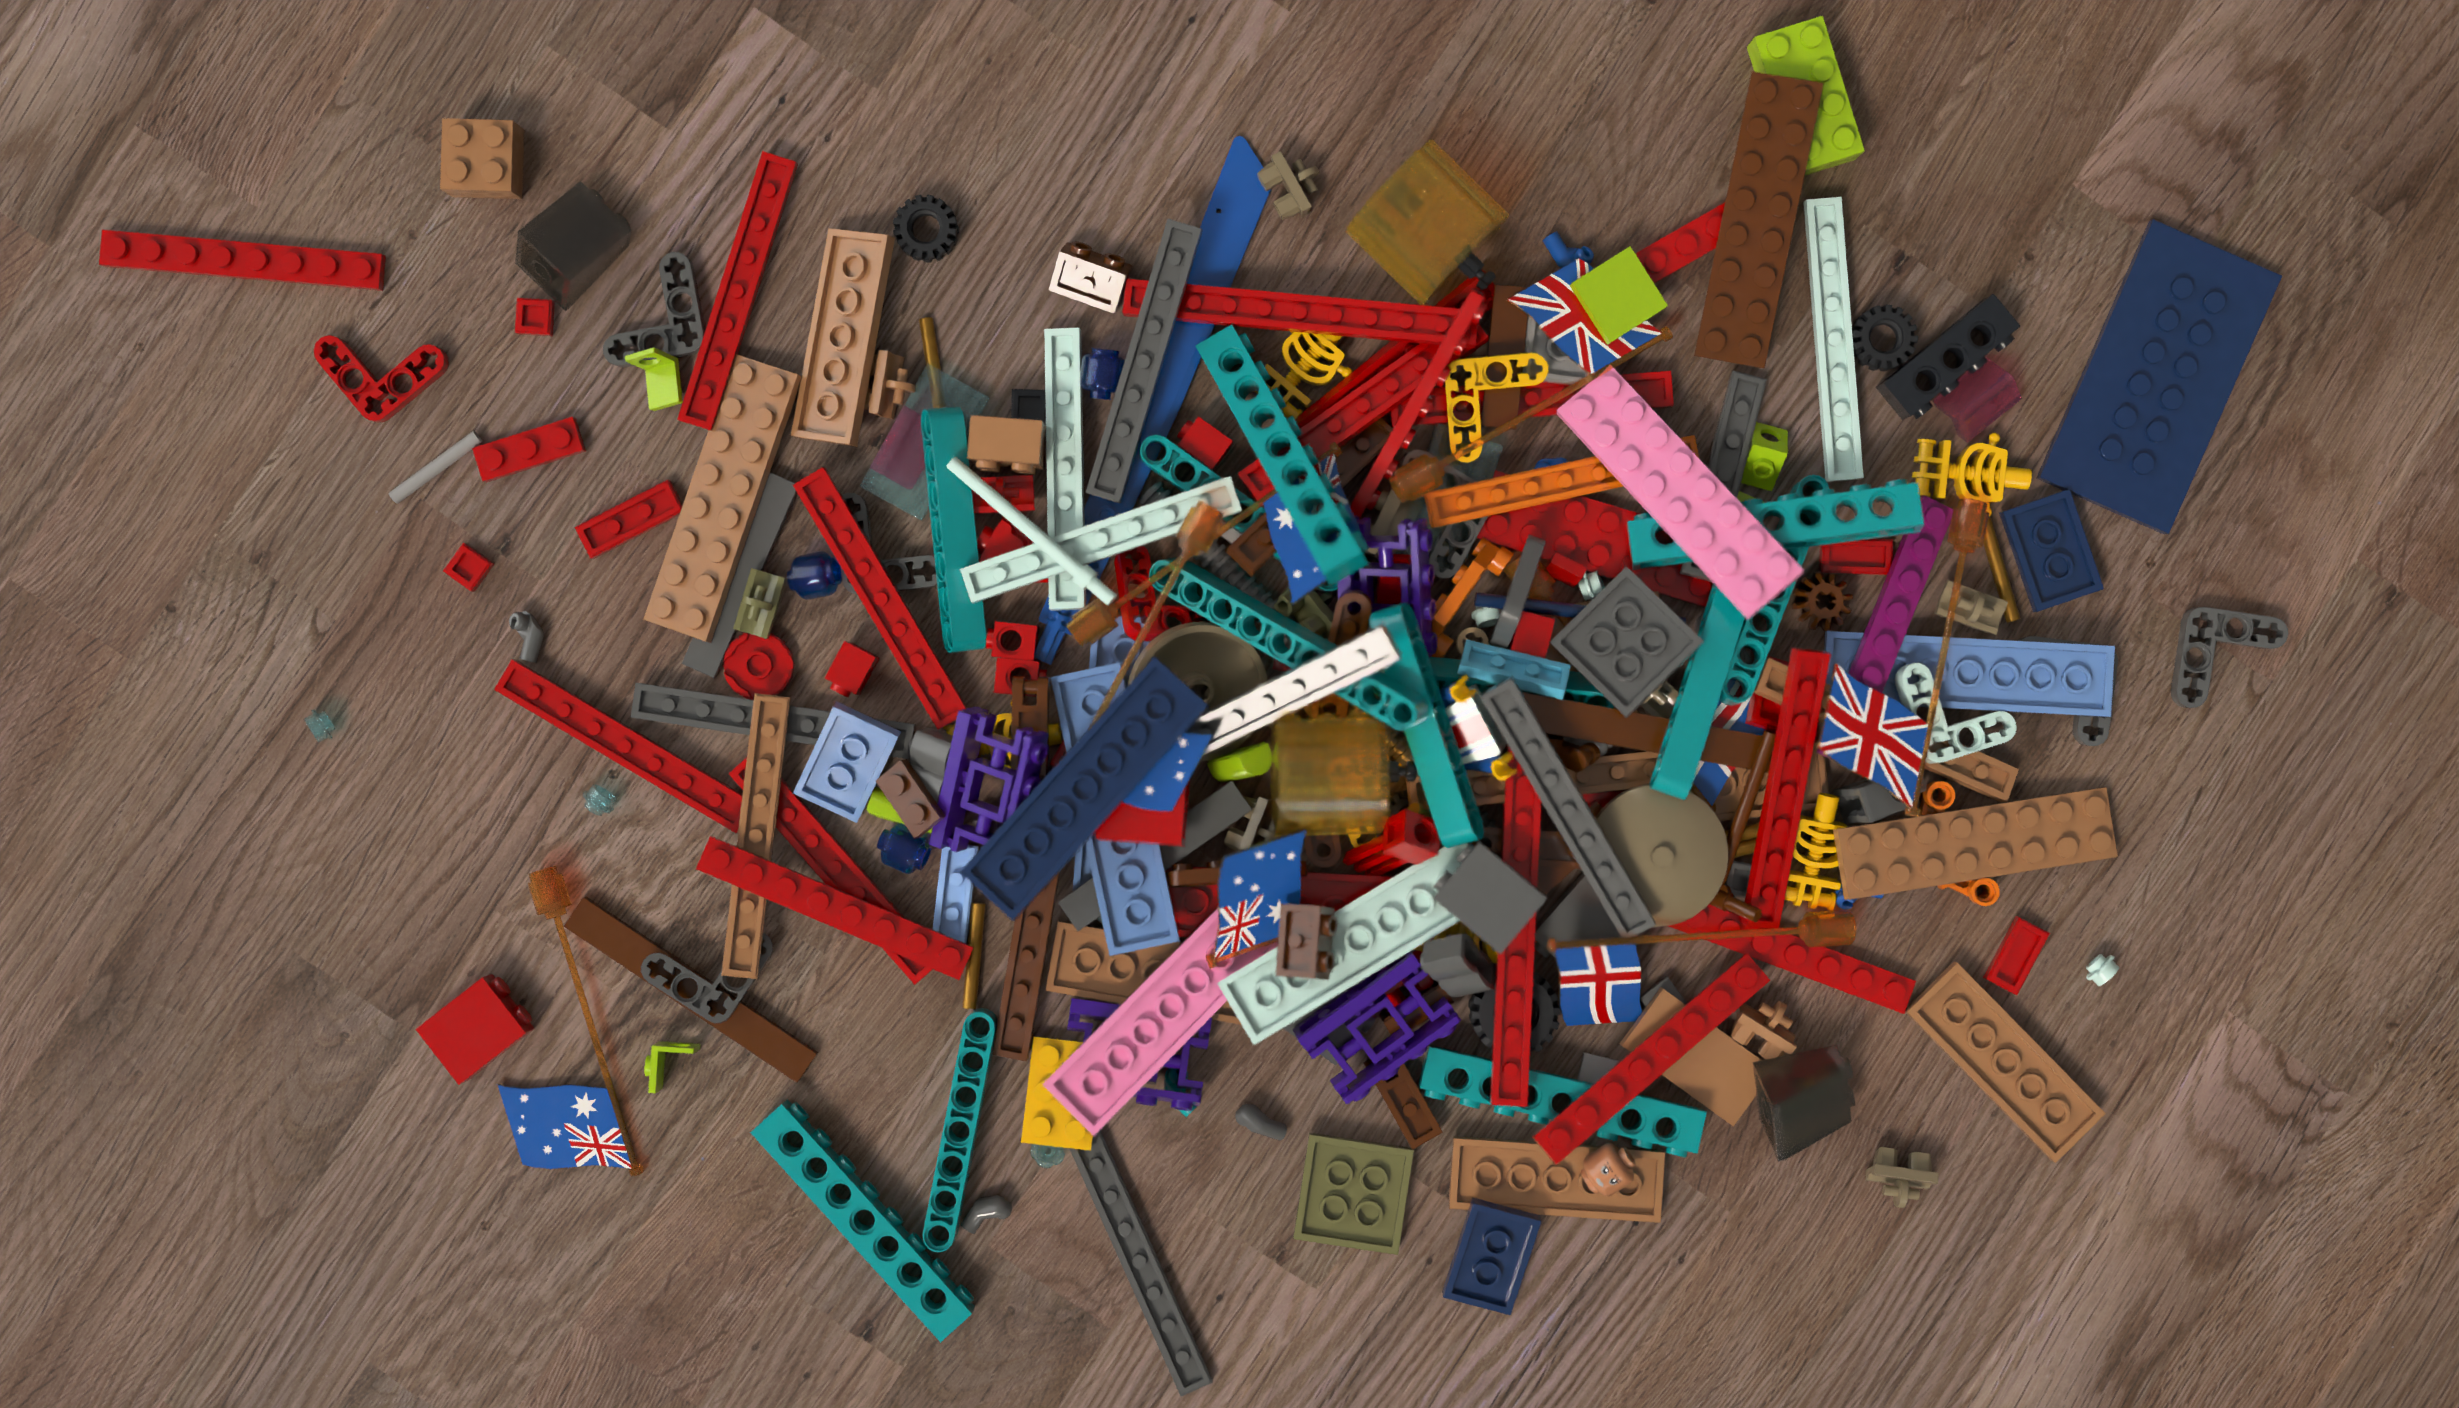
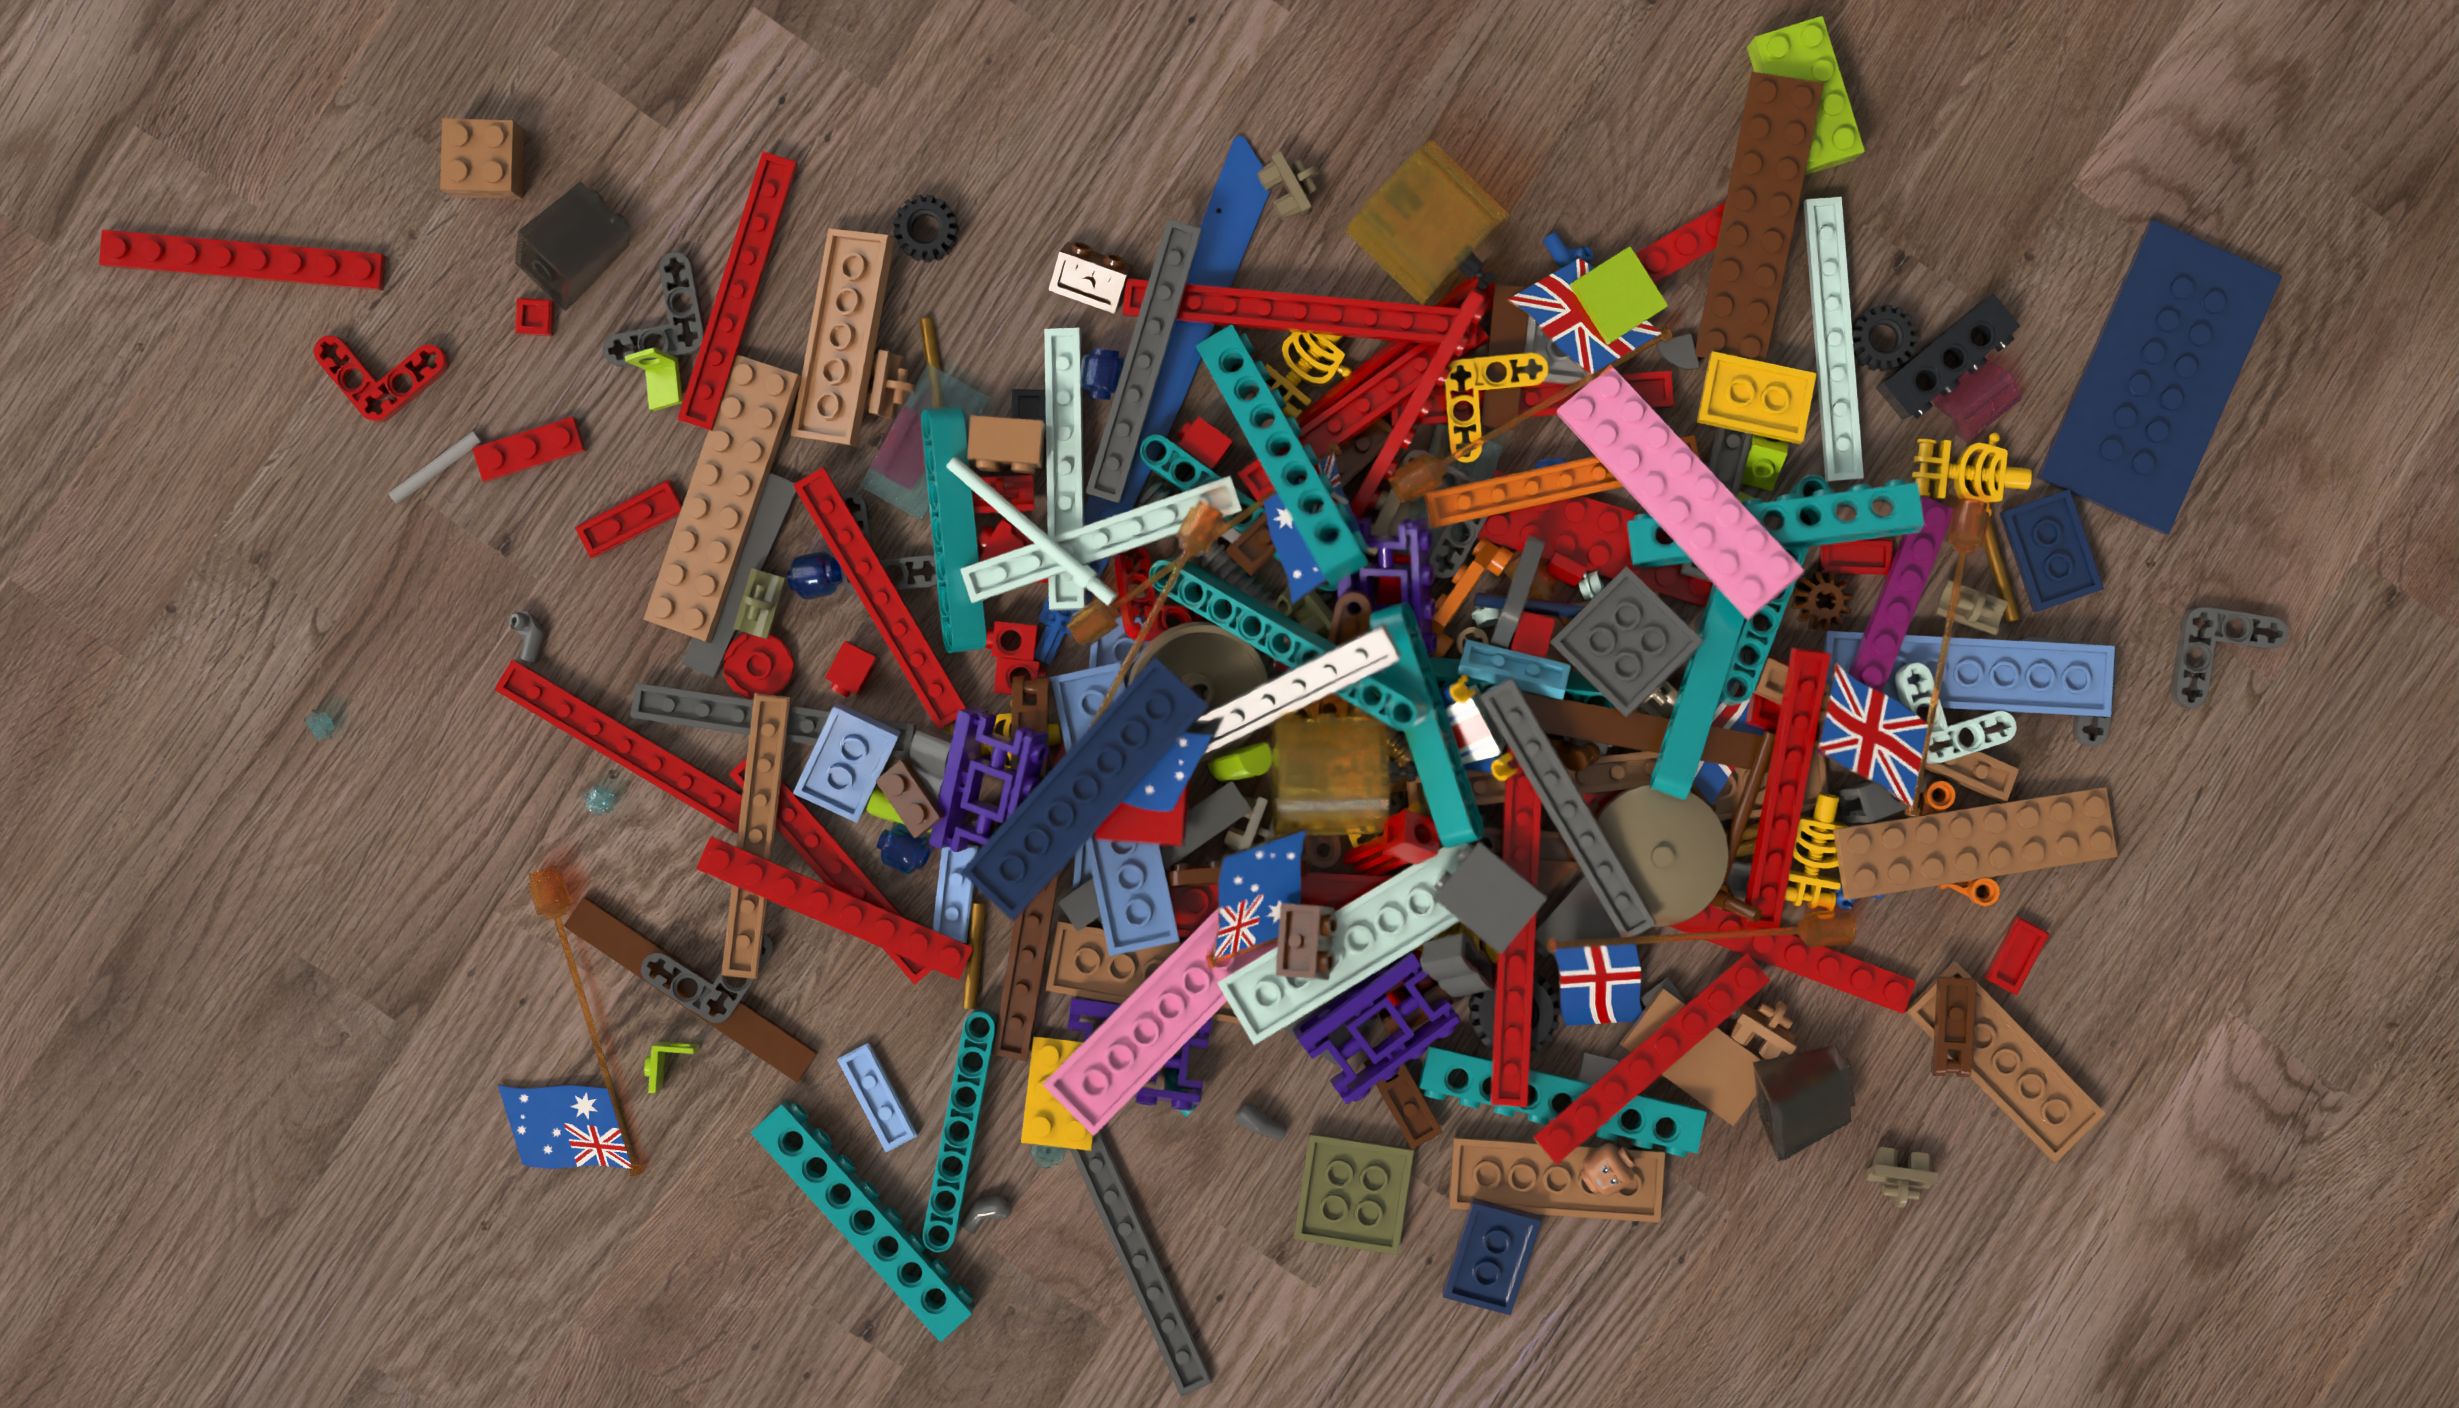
red brick [415,974,535,1085] -> none
red tile [443,543,495,592] -> none
light aqua plate [2086,954,2120,986] -> none
none -> light blue tile [837,1042,918,1152]
none -> dark grey tile [1655,333,1700,370]
none -> yellow plate [1696,351,1817,444]
none -> reddish brown plate [1931,976,1976,1077]

